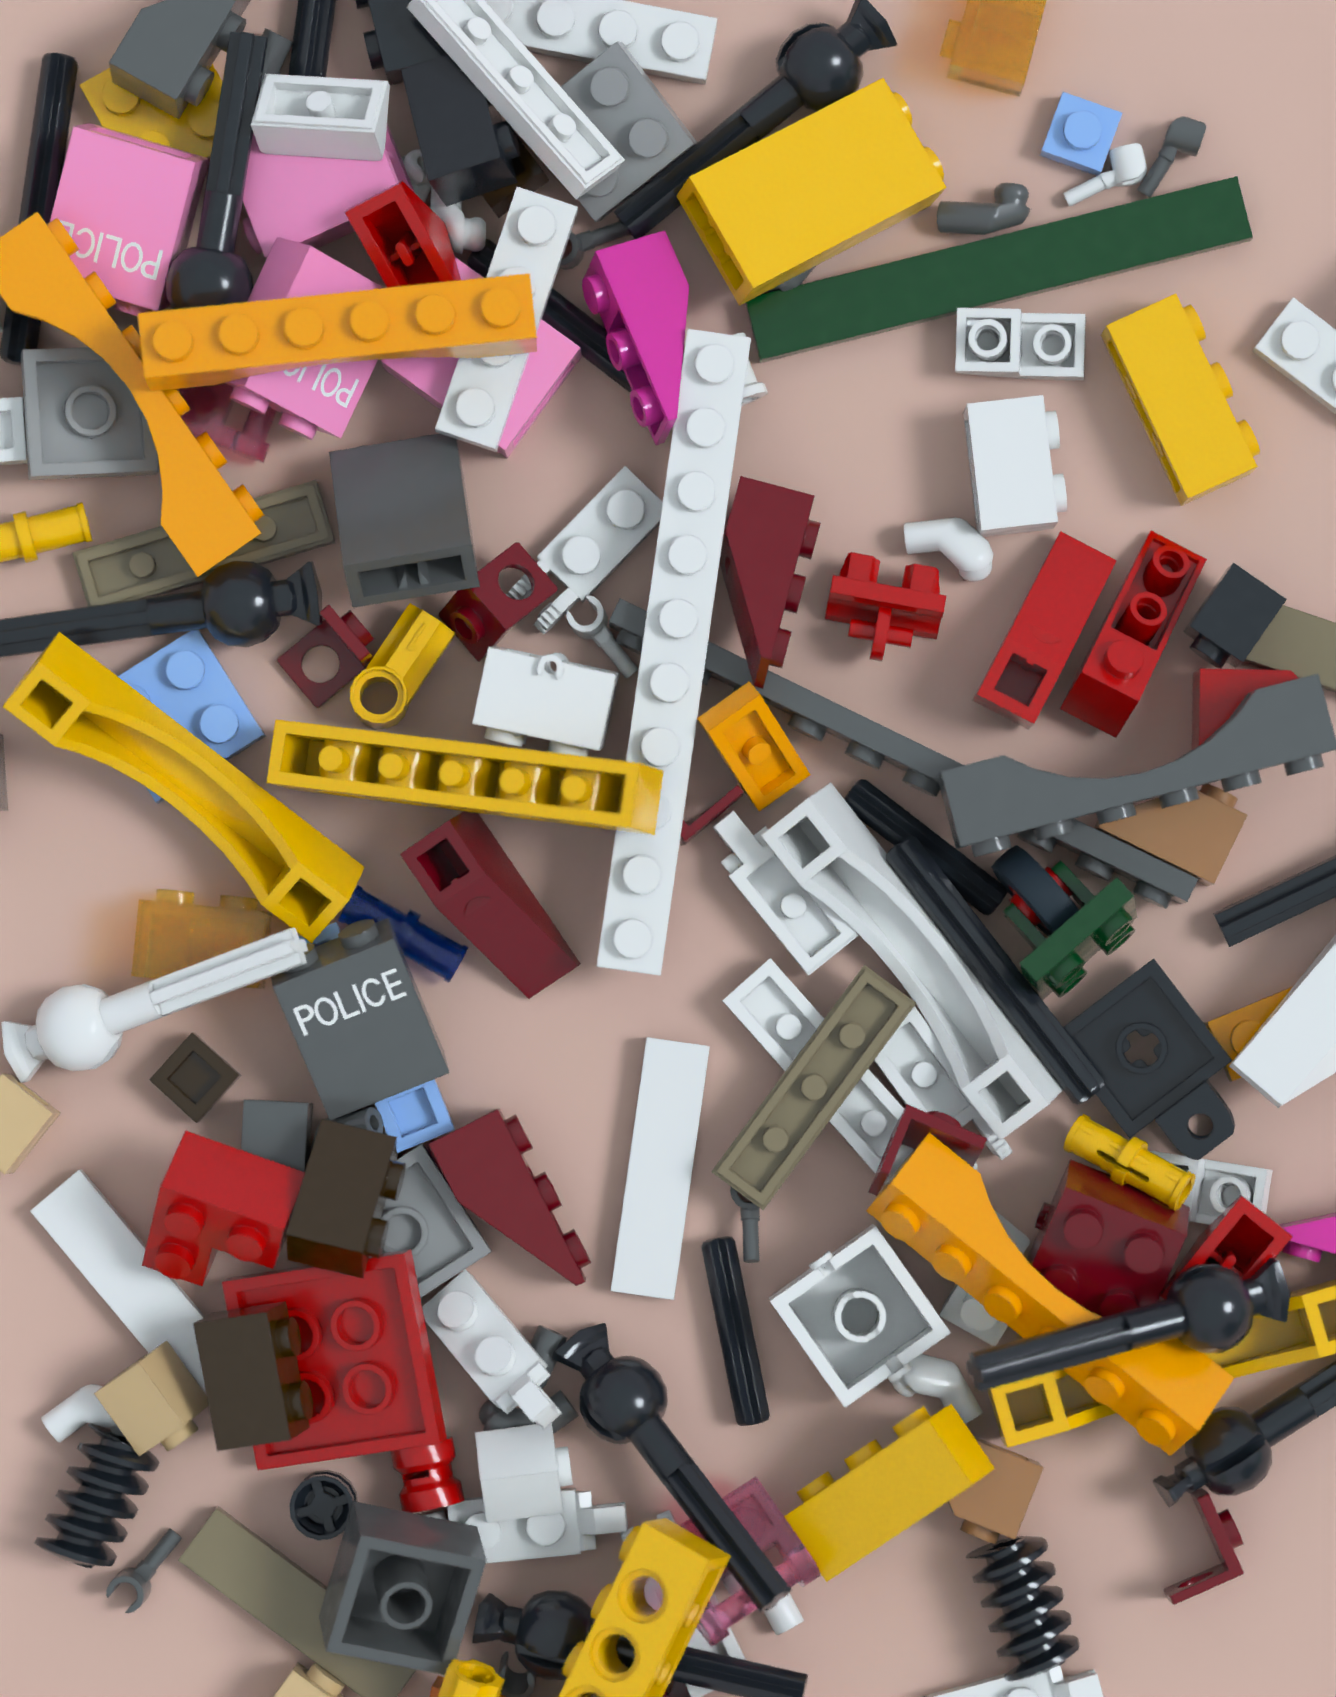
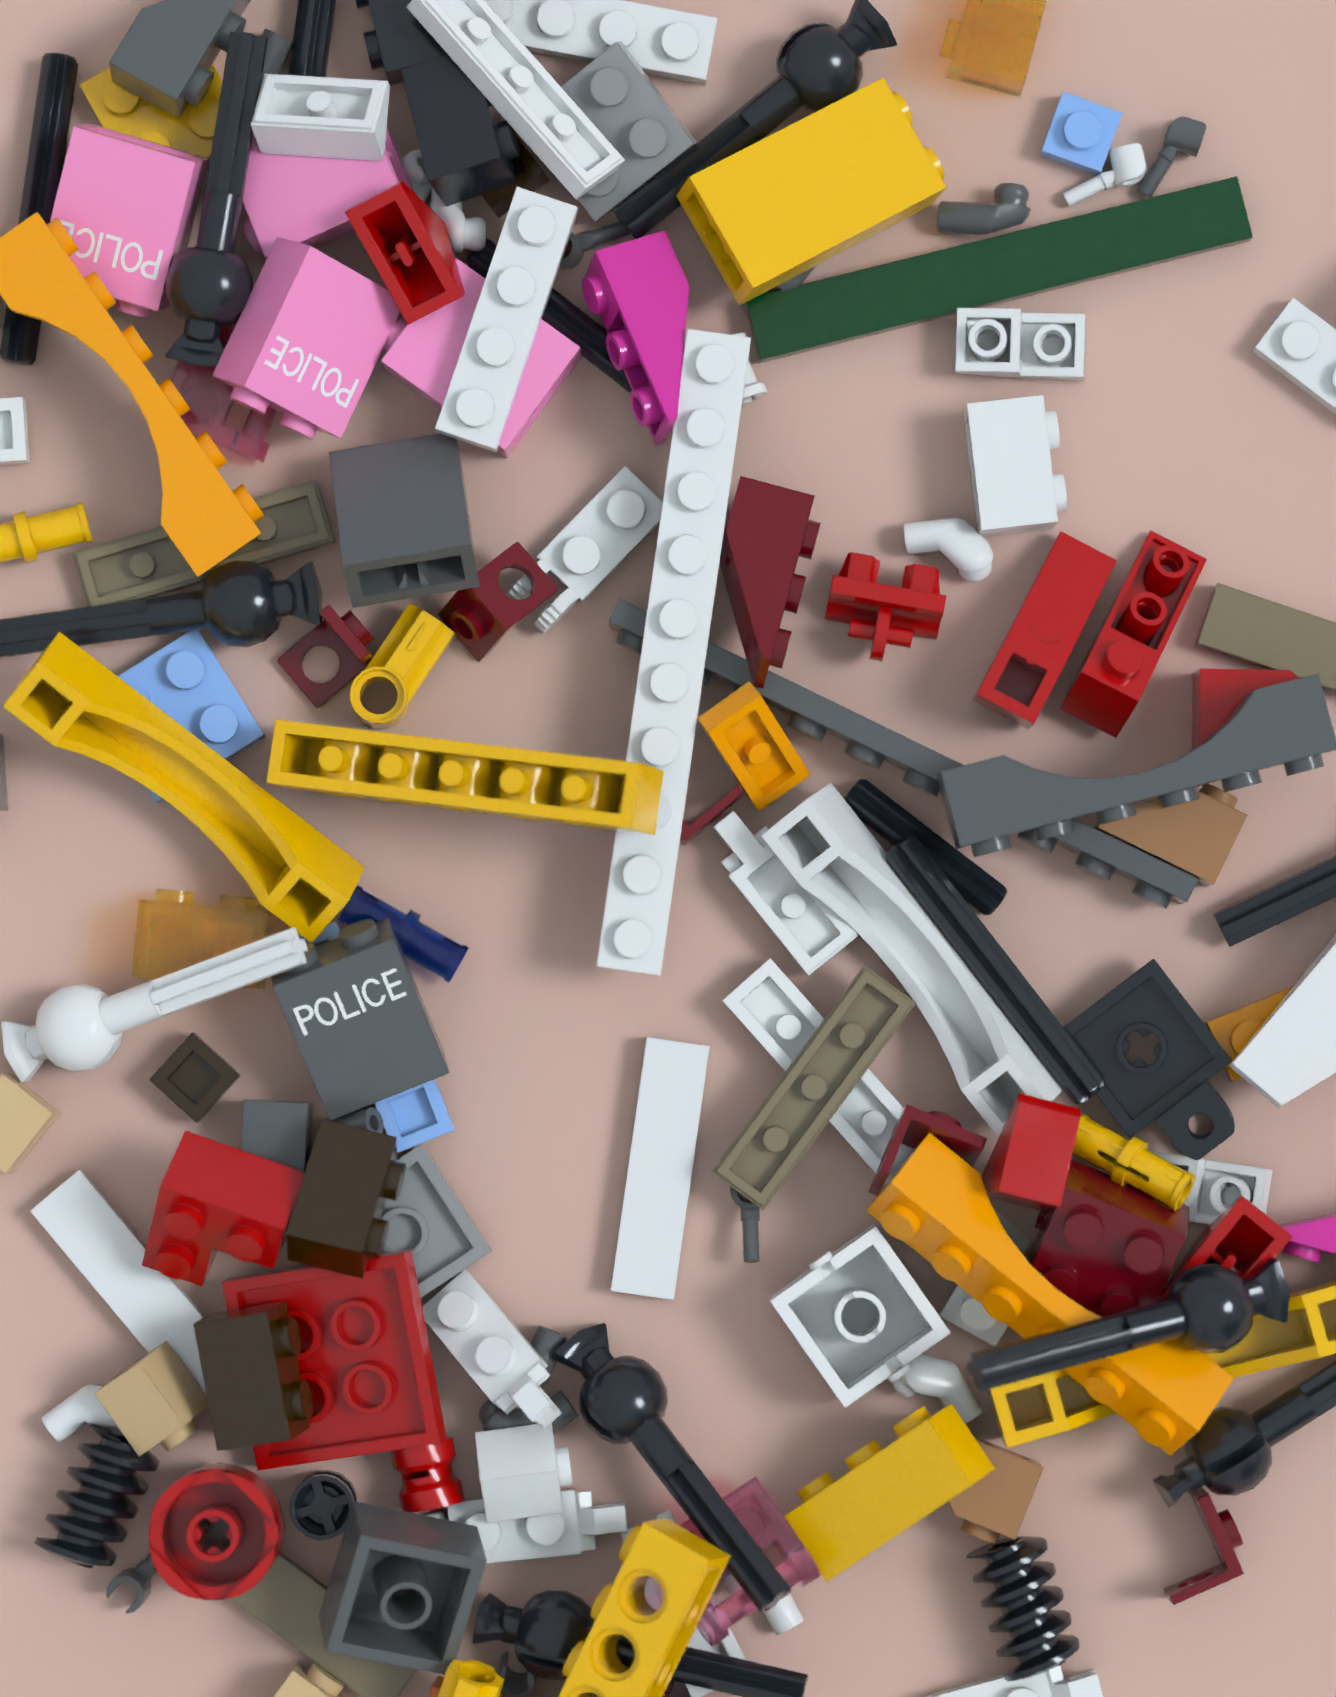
light grey plate [21,347,159,480] -> none
light orange arch [138,273,537,392] -> none
dark red slope [400,811,581,999] -> none
dark red slope [429,1108,591,1286] -> none
white brick [472,646,620,757] -> none
white hand [566,595,638,679] -> none
black axle [701,1236,770,1426] -> none
white hinge [874,1006,1013,1171] -> none
dark green plate [991,845,1137,1001] -> none
yellow brick [1101,293,1260,506] -> none
black brick [1183,563,1287,669] -> none
none -> red brick [149,1462,285,1600]
none -> red slope [981,1093,1081,1210]

